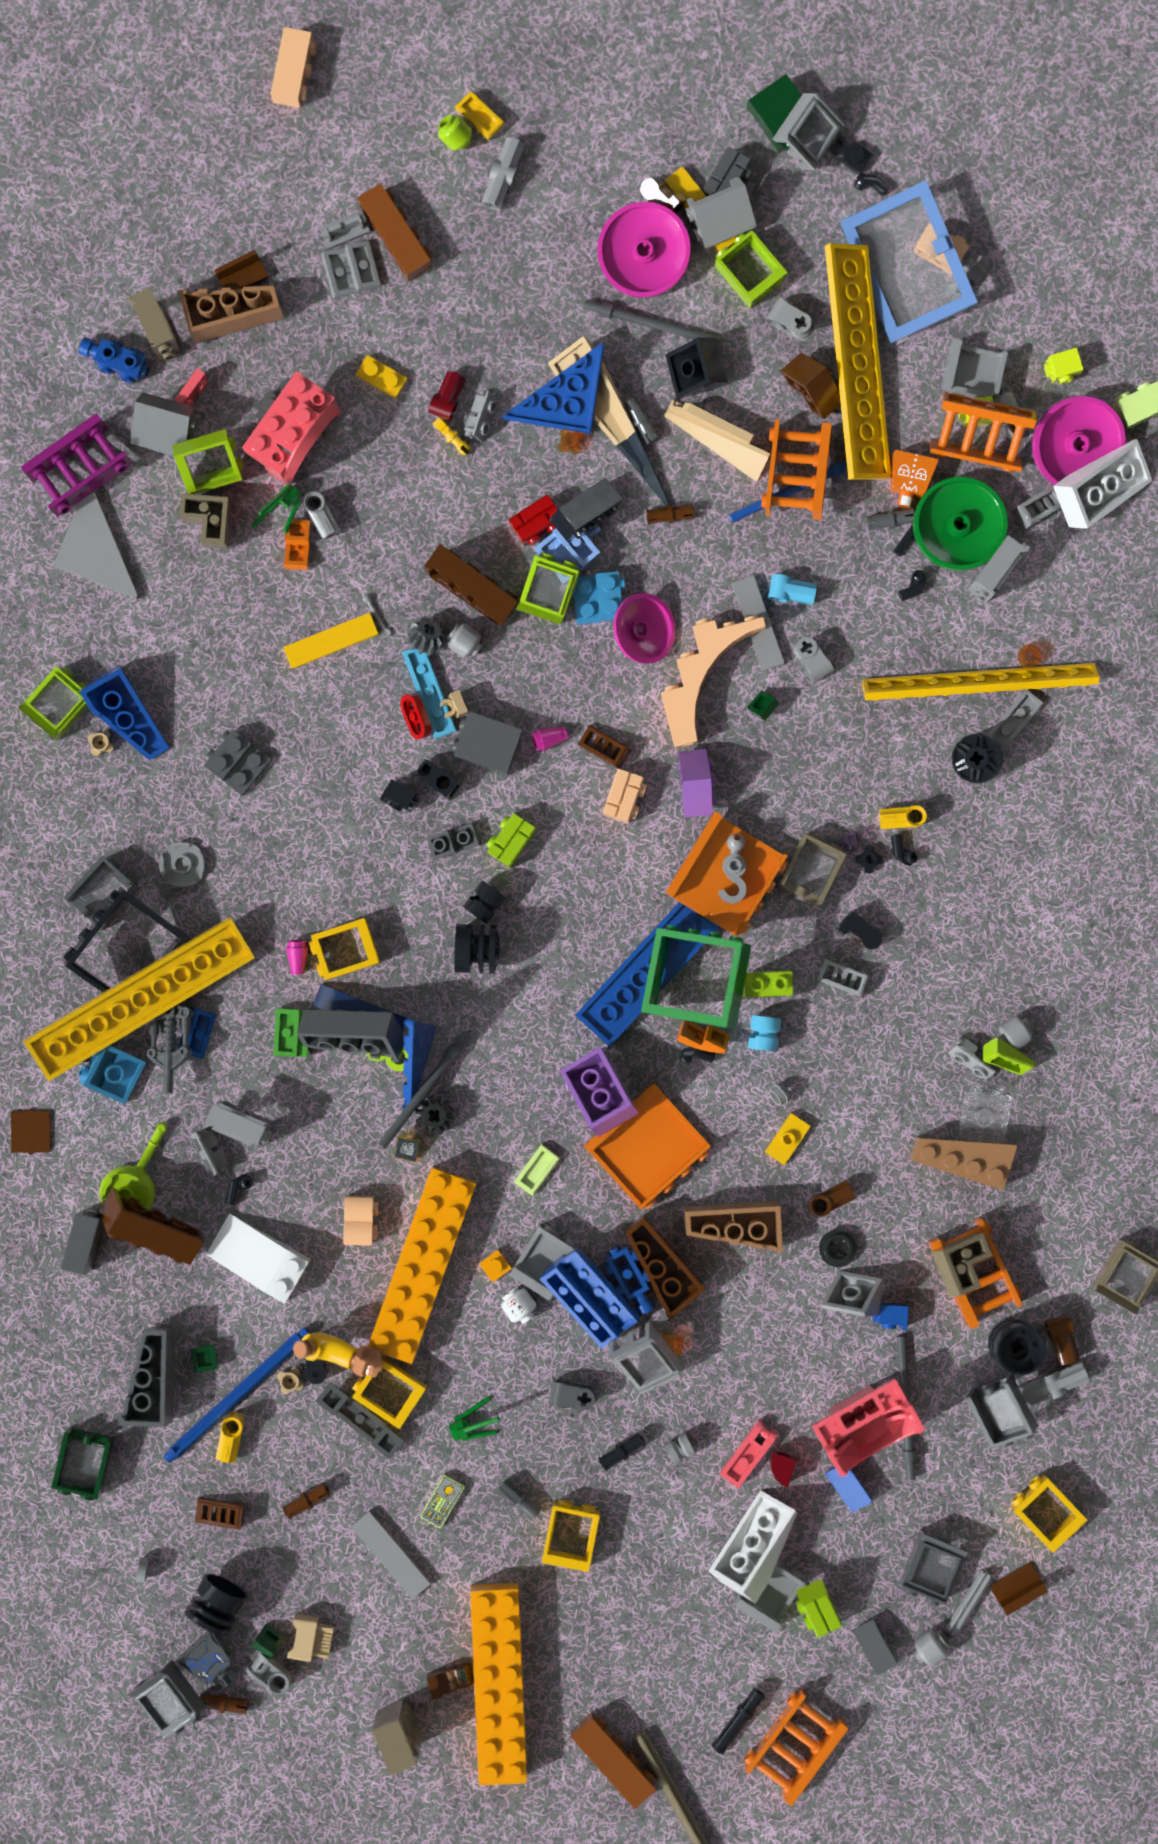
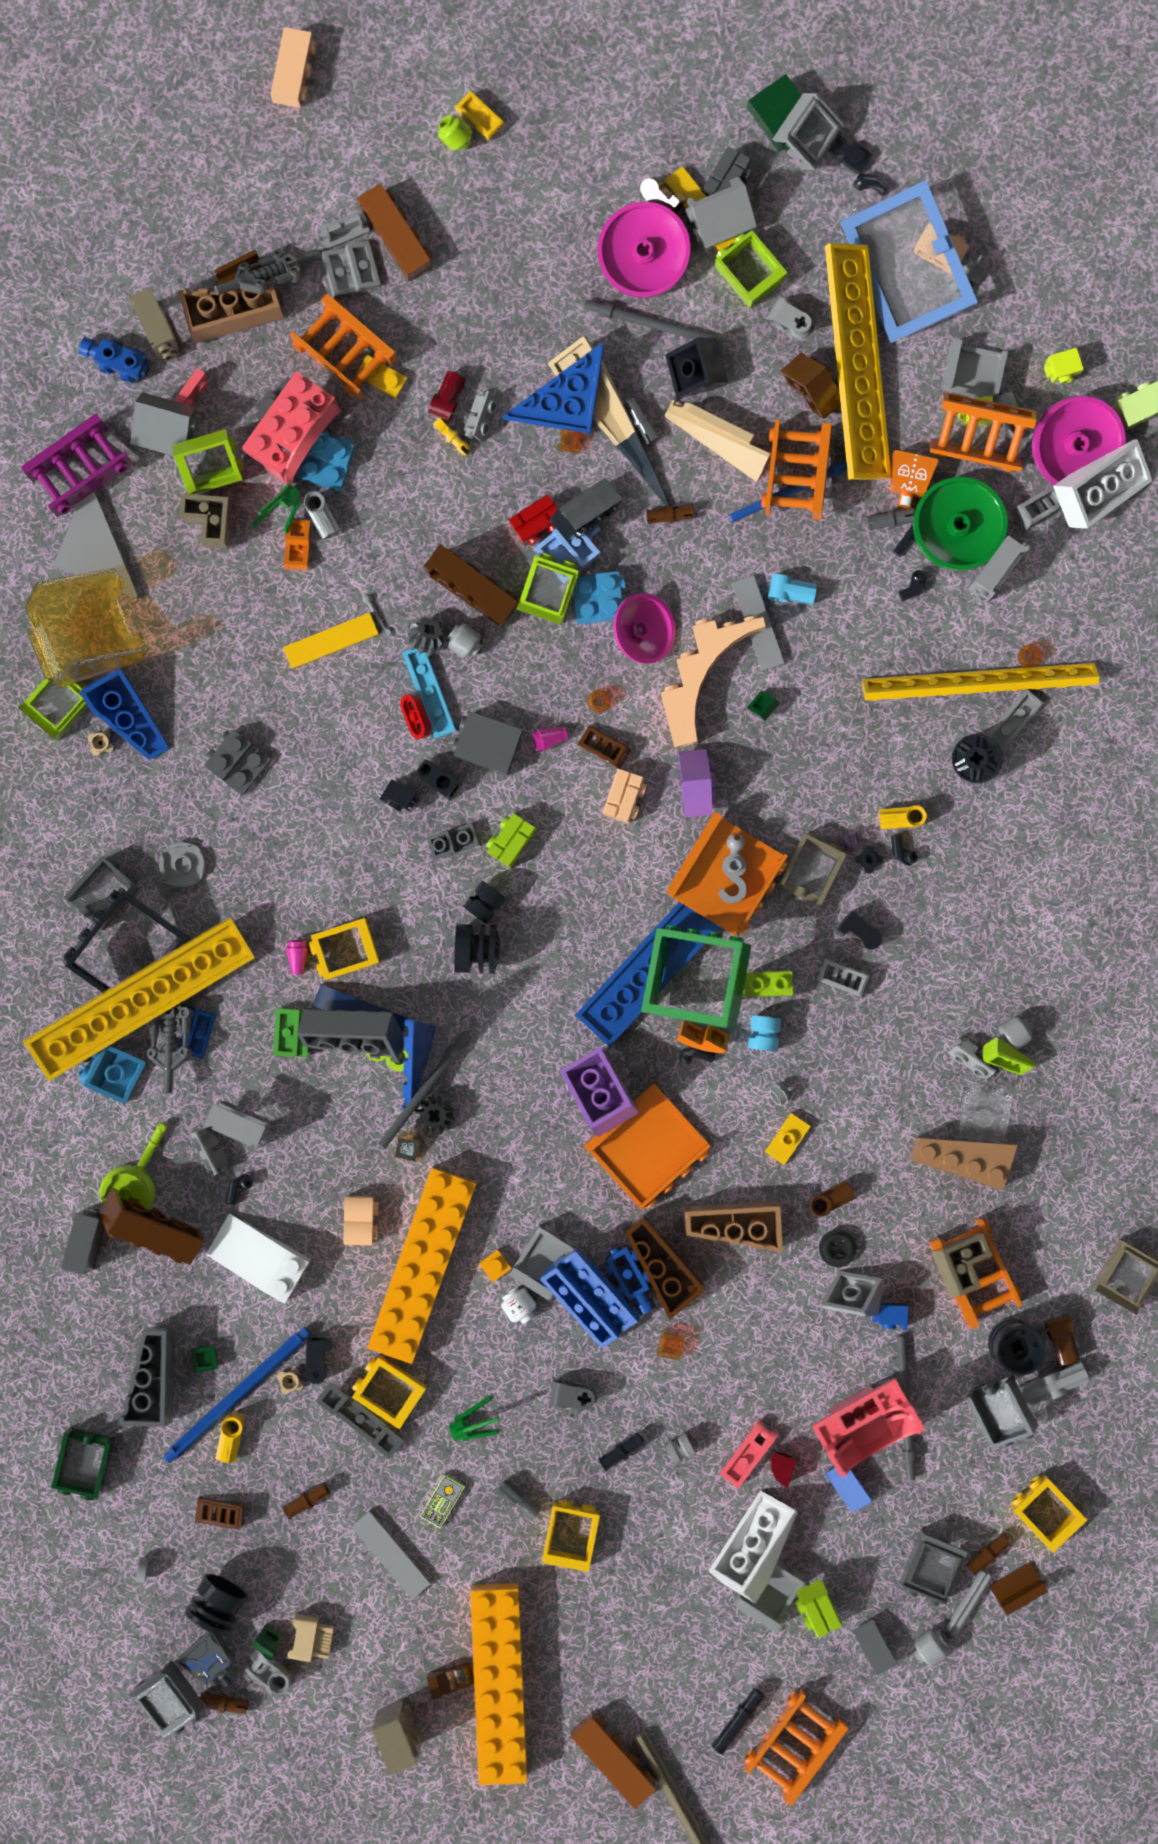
reddish brown piece [11,1109,51,1155] -> none
piece [293,1332,383,1377] -> none
tan tile [440,690,468,719] -> none
light grey piece [482,137,525,211] -> none
yellowish green tile [514,1144,561,1196] -> none
light grey window [609,1322,680,1394] -> none
light grey piece [794,637,834,684] -> none
none -> clear yellow windscreen [25,568,149,688]
none -> dark grey bar [214,249,322,295]
none -> orange fence [290,293,398,401]
none -> dark azure plate [296,430,356,493]
none -> clear orange plate [587,690,611,713]
none -> reddish brown pin [965,1533,1011,1576]

